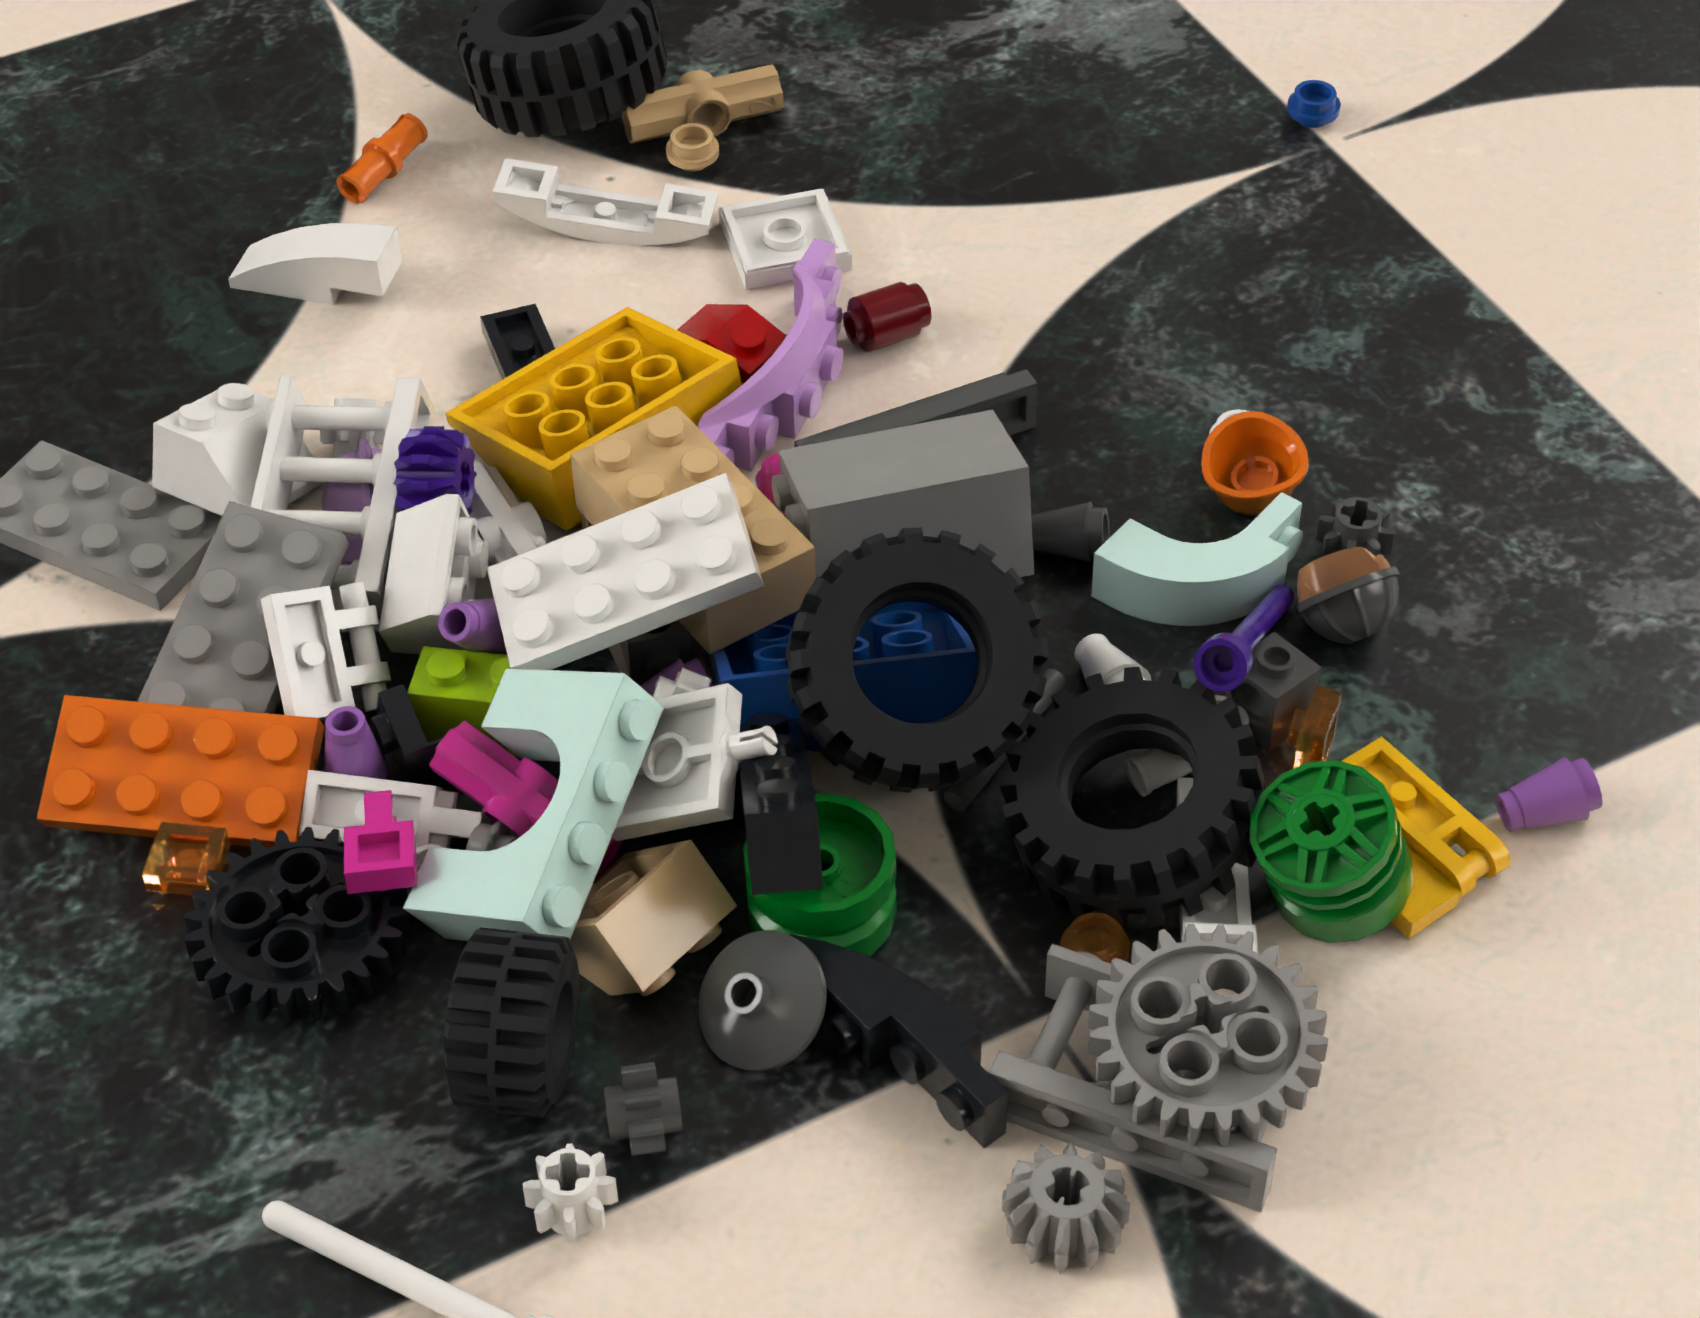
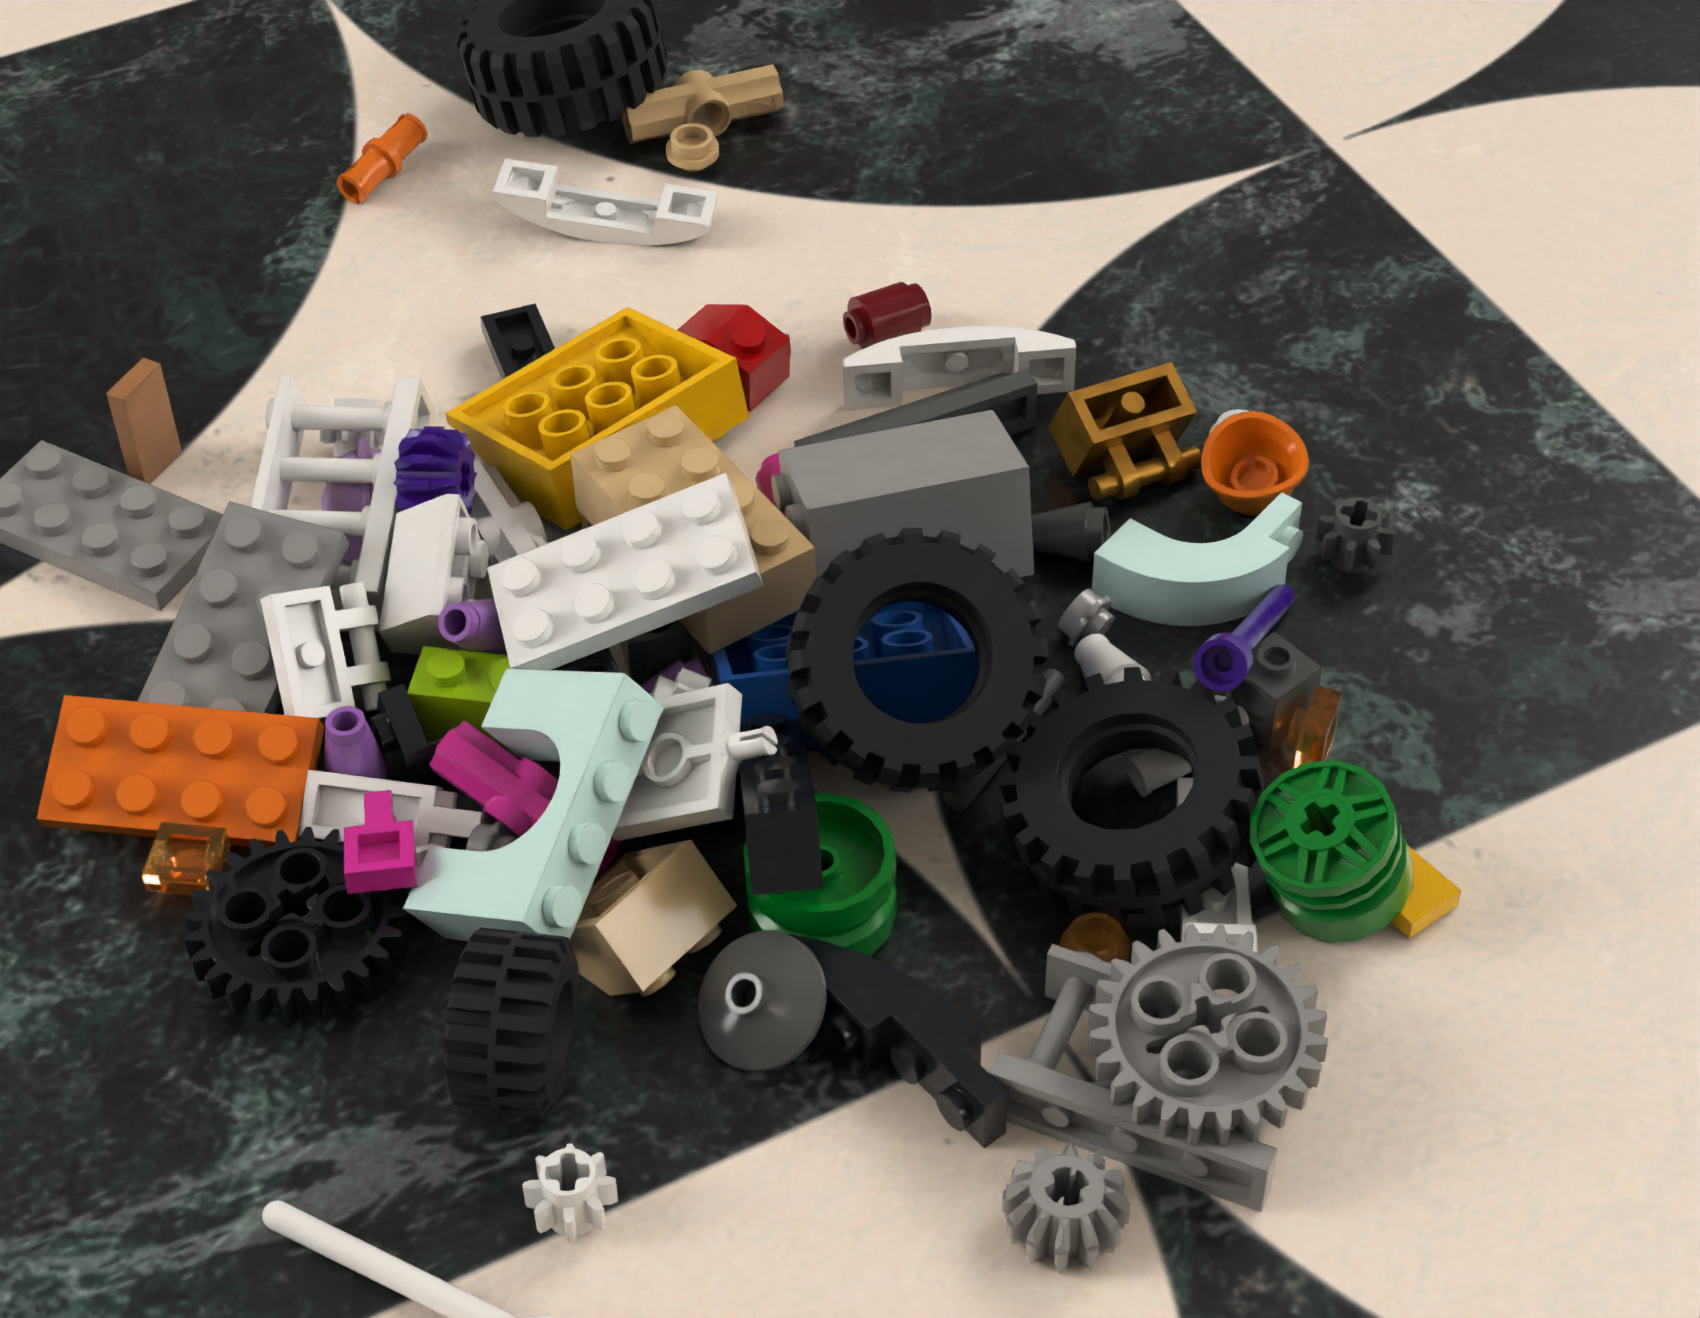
white slope [152,383,324,516] -> none
white slope [228,223,402,305] -> none
dark grey gear [604,1062,683,1156] -> none
lavender piece [698,238,843,471] -> none
white tile [718,189,852,290] -> none
blue plate [1287,80,1341,128] -> none
dark grey piece [1294,547,1400,644] -> none
yellow plate [1342,736,1510,898] -> none
medium lavender cone [1495,757,1602,832] -> none
none -> medium nougat tile [106,358,182,484]
none -> white slope [843,326,1076,411]
none -> pearl gold brick [1048,362,1202,501]
none -> light grey plate [1057,588,1115,647]

